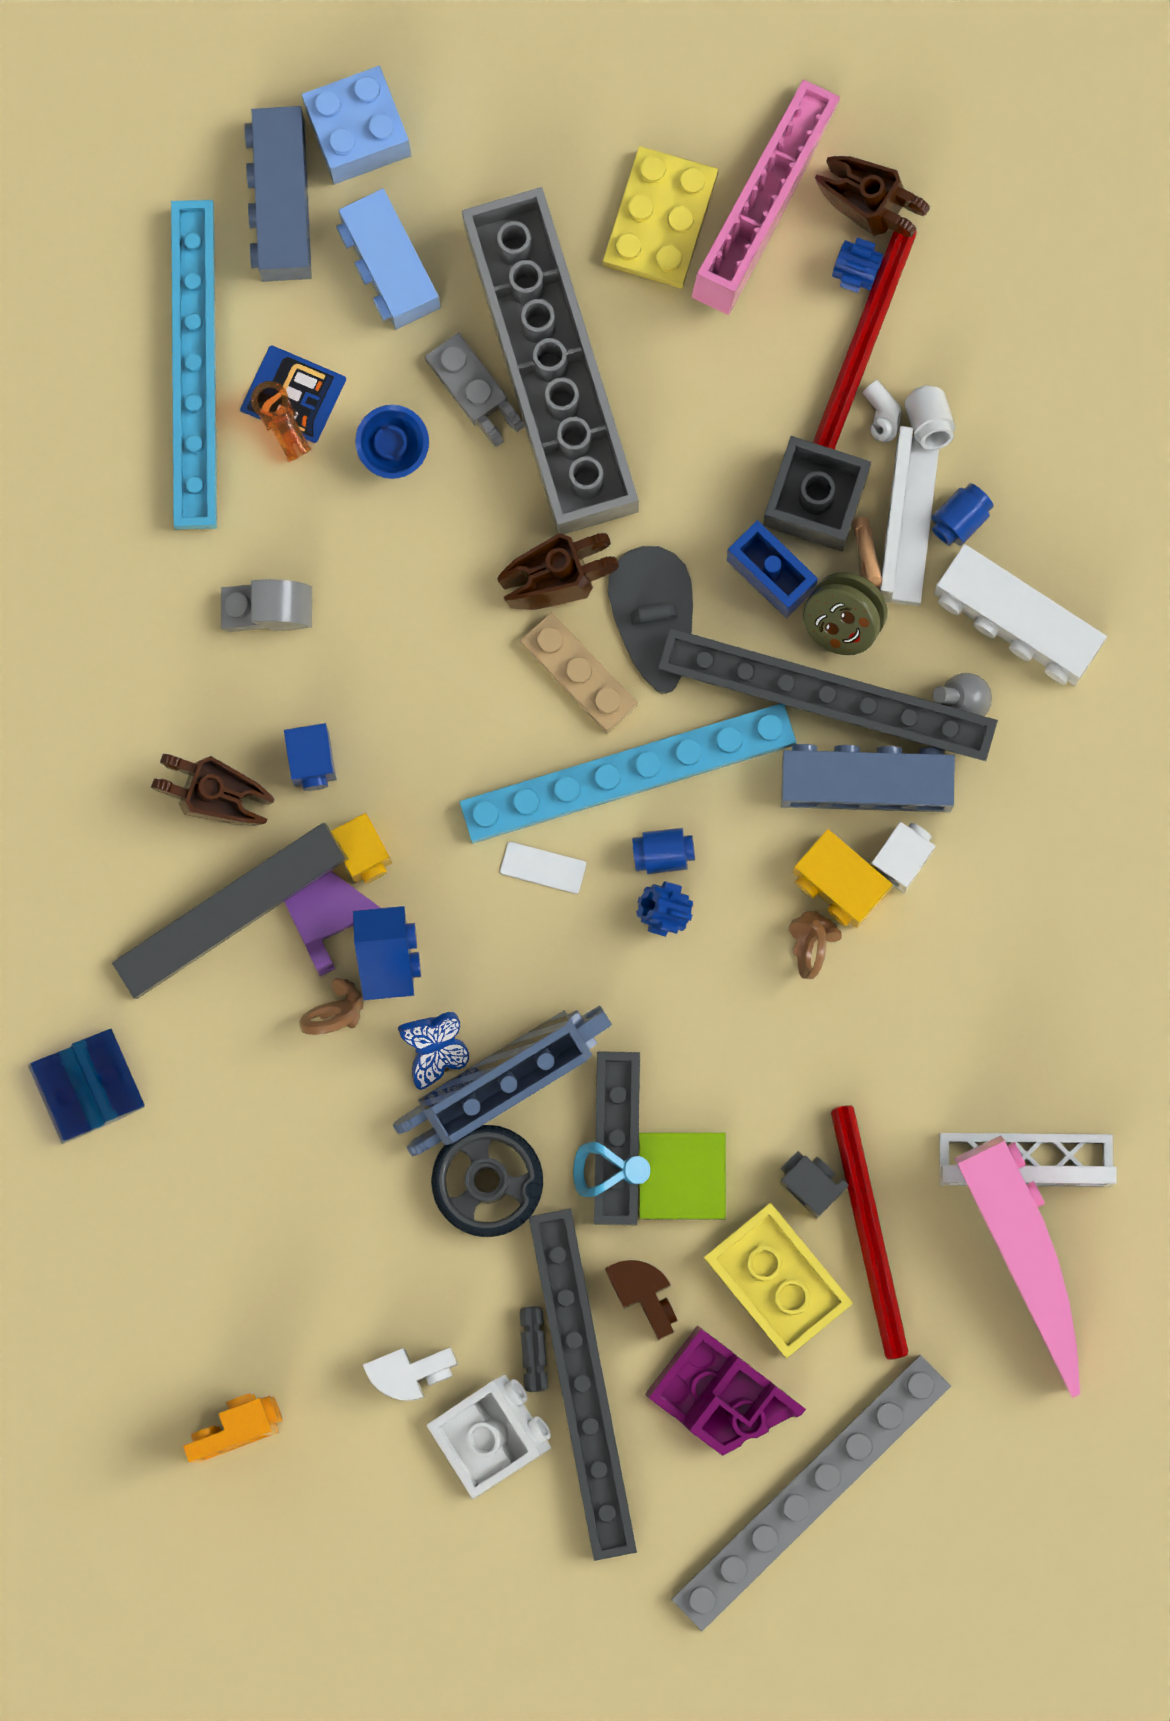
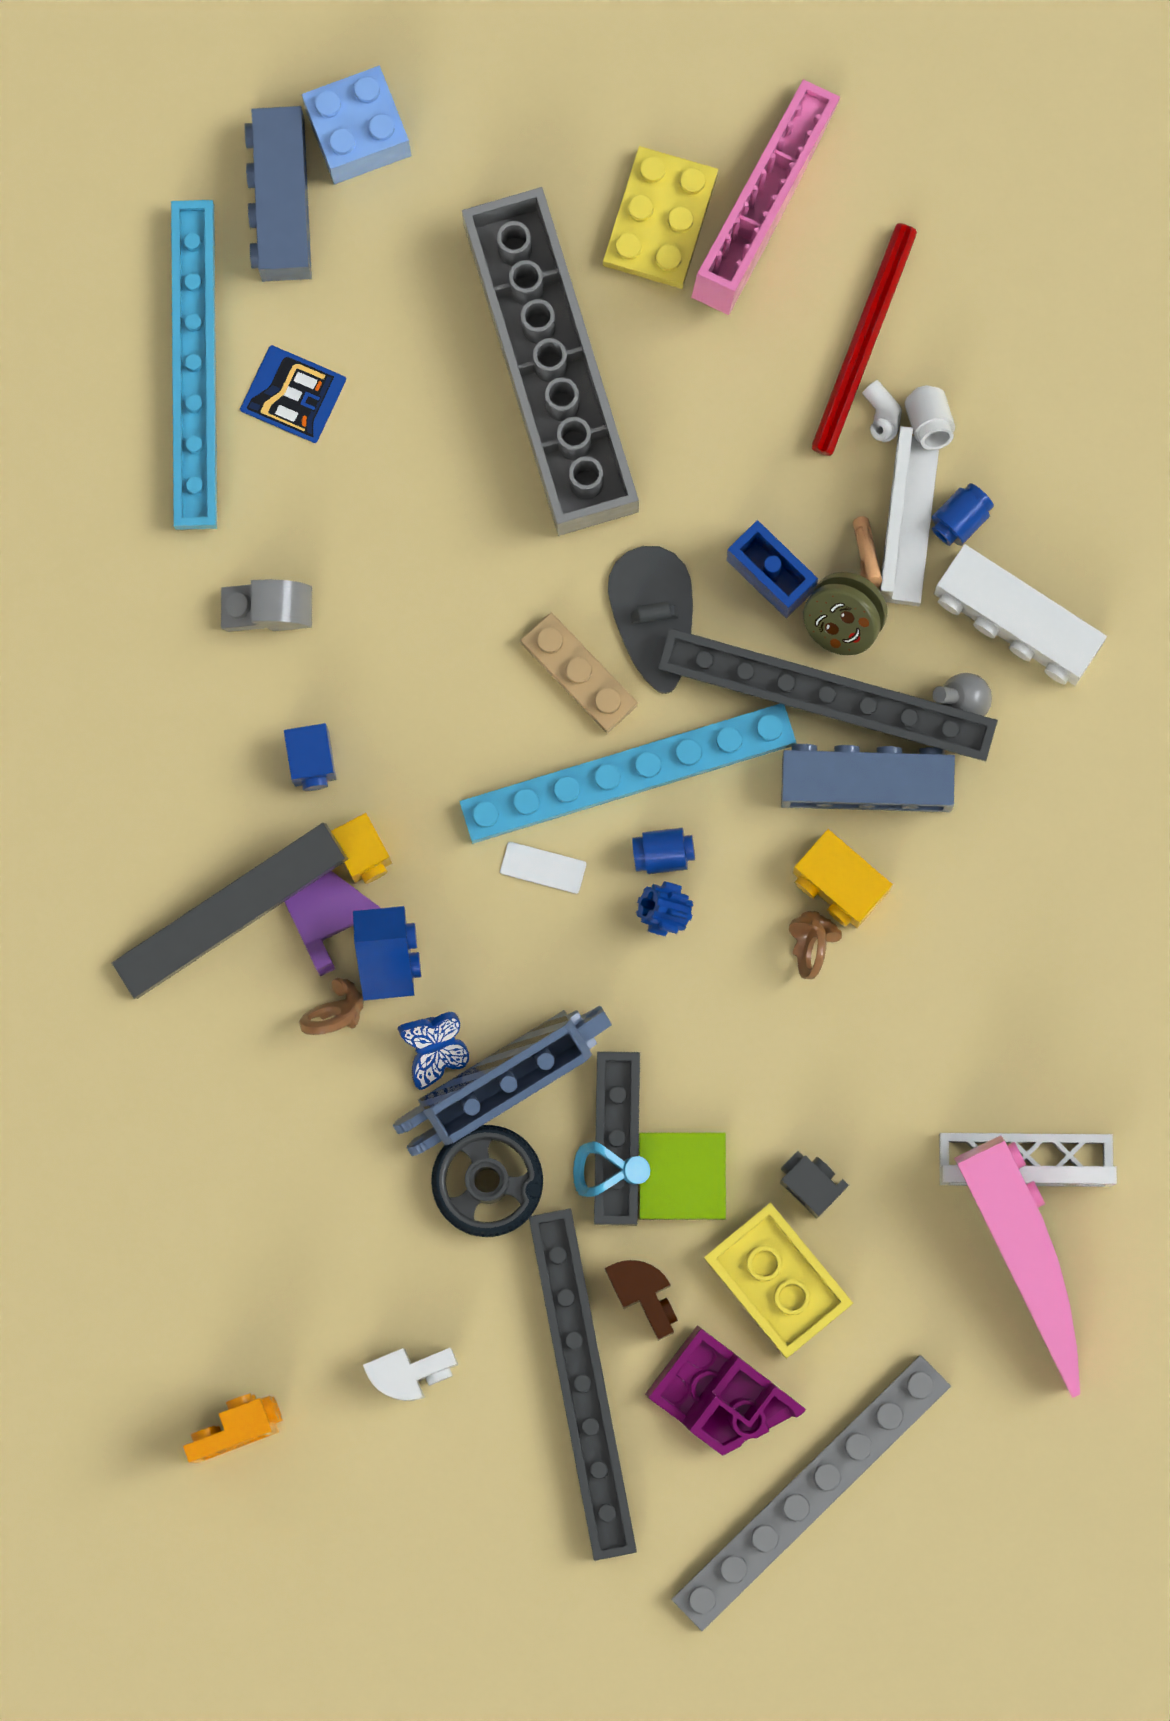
clear blue slope [28,1029,145,1144] -> none
reddish brown hinge [151,753,275,826] -> none
clear orange pin [251,381,312,463] -> none
light blue brick [336,188,441,330] -> none
blue helmet [355,404,429,479] -> none
light grey hinge [425,332,525,447] -> none
white plate [426,1375,551,1499] -> none
reddish brown hinge [497,533,619,610] -> none
dark grey axle [519,1306,548,1392] -> none
dark grey brick [763,436,871,552] -> none
reddish brown hinge [815,156,930,238] -> none
red axle [831,1105,909,1360] -> none
blue gear [832,237,883,293] -> none
white brick [871,822,936,893] -> none

